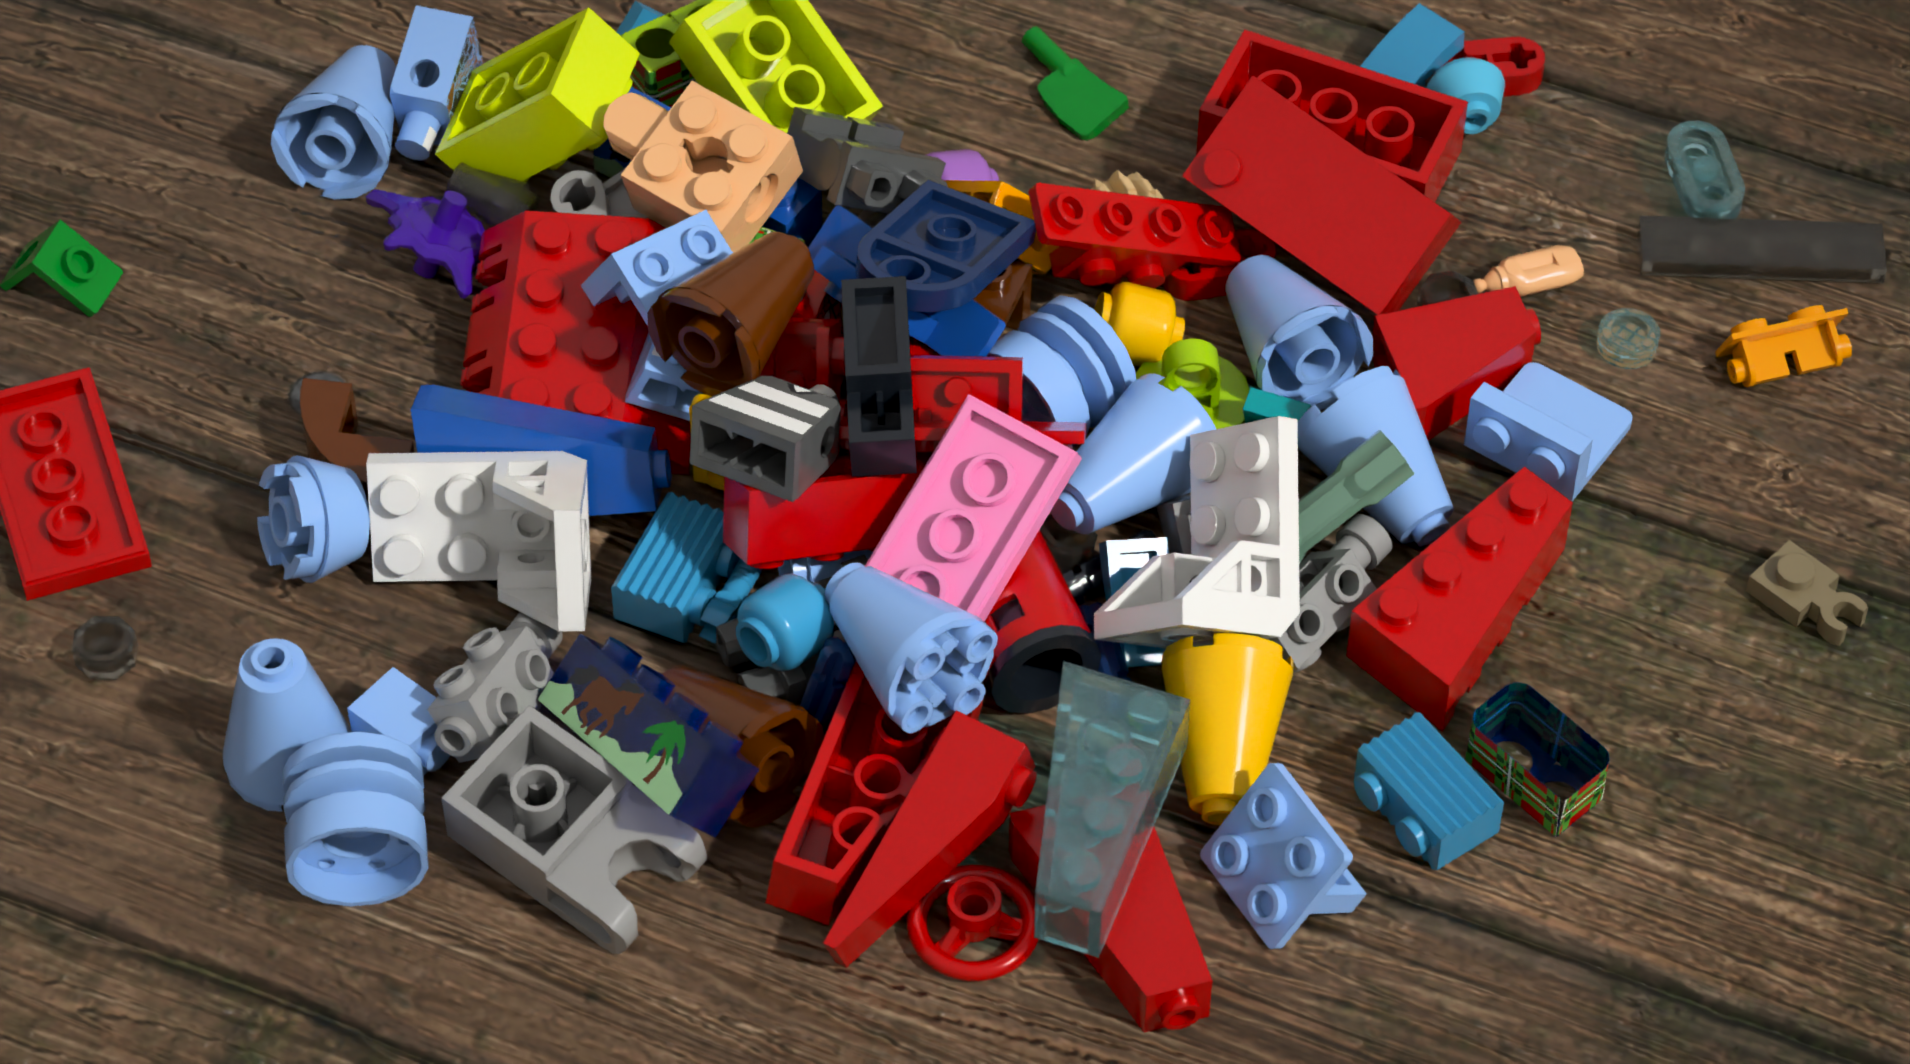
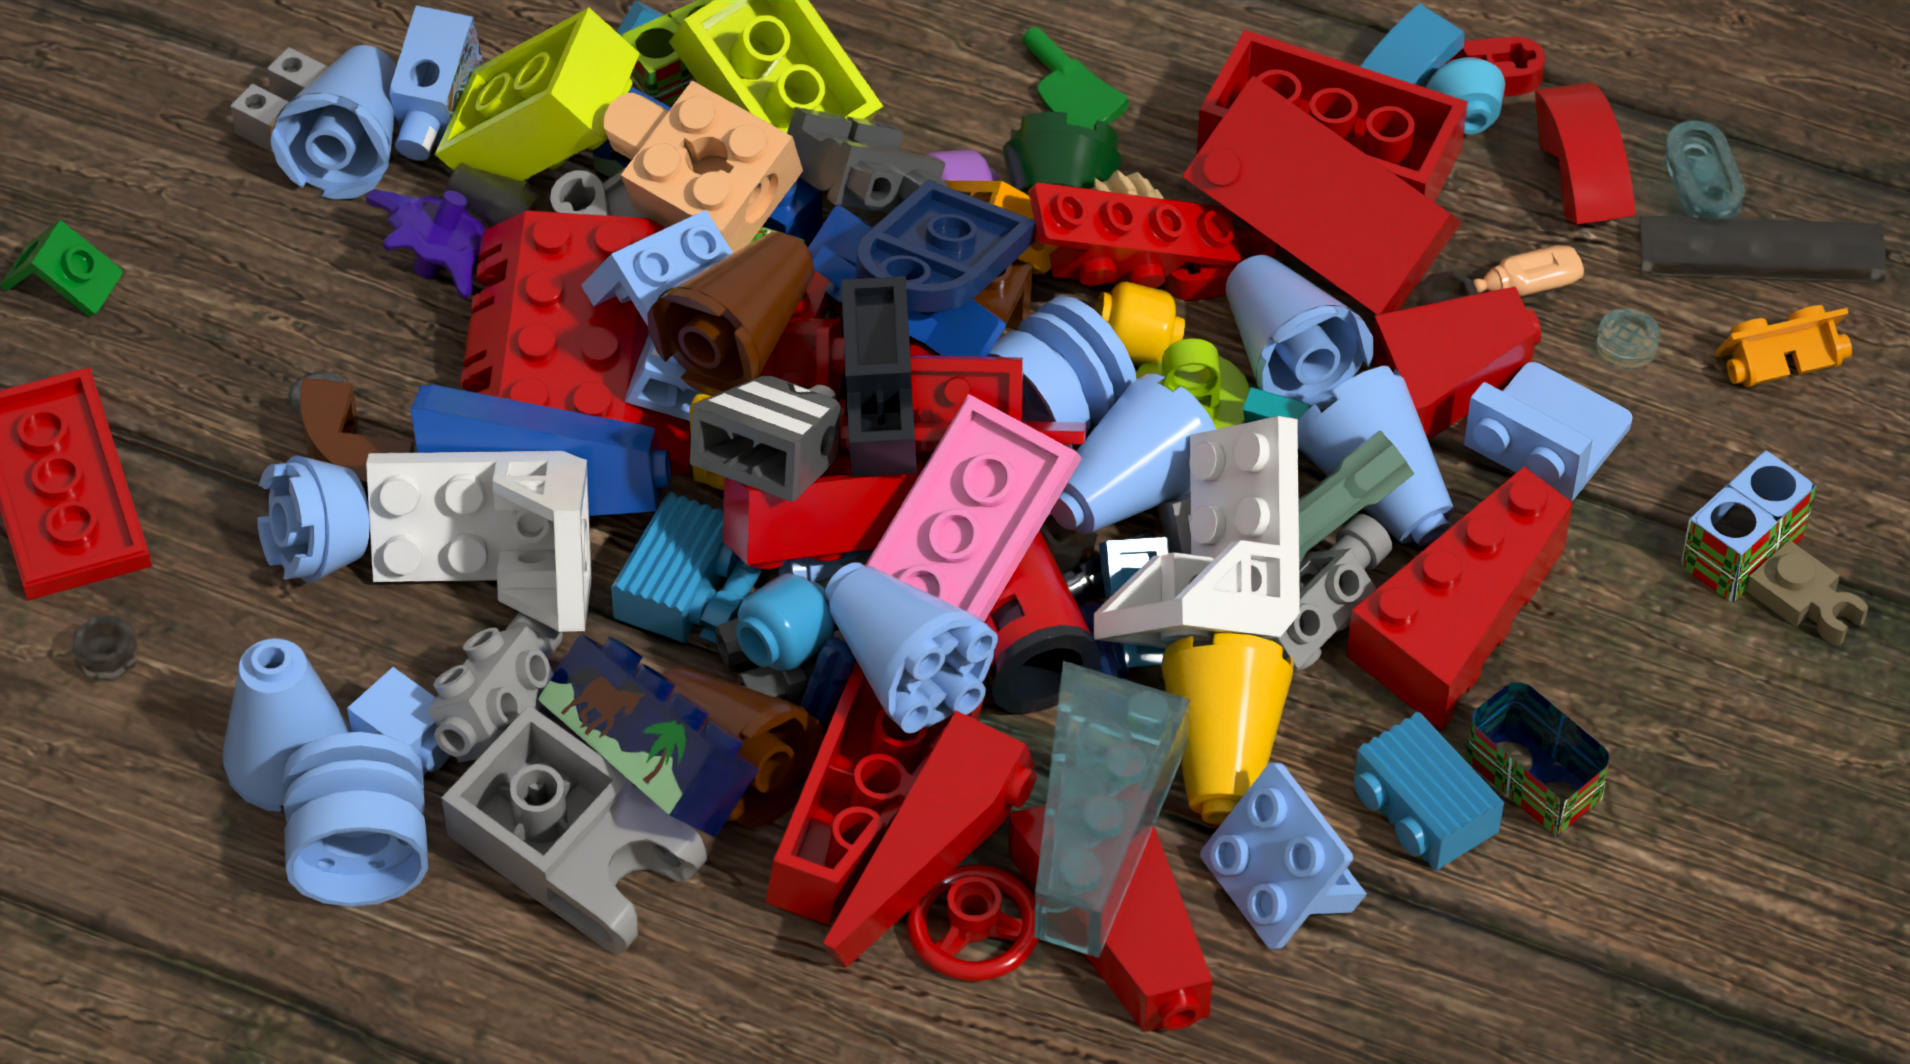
none -> flat silver piece [231,47,328,153]
none -> dark green cone [1002,112,1122,195]
none -> red brick [1534,82,1636,224]
none -> piece [1681,450,1817,602]

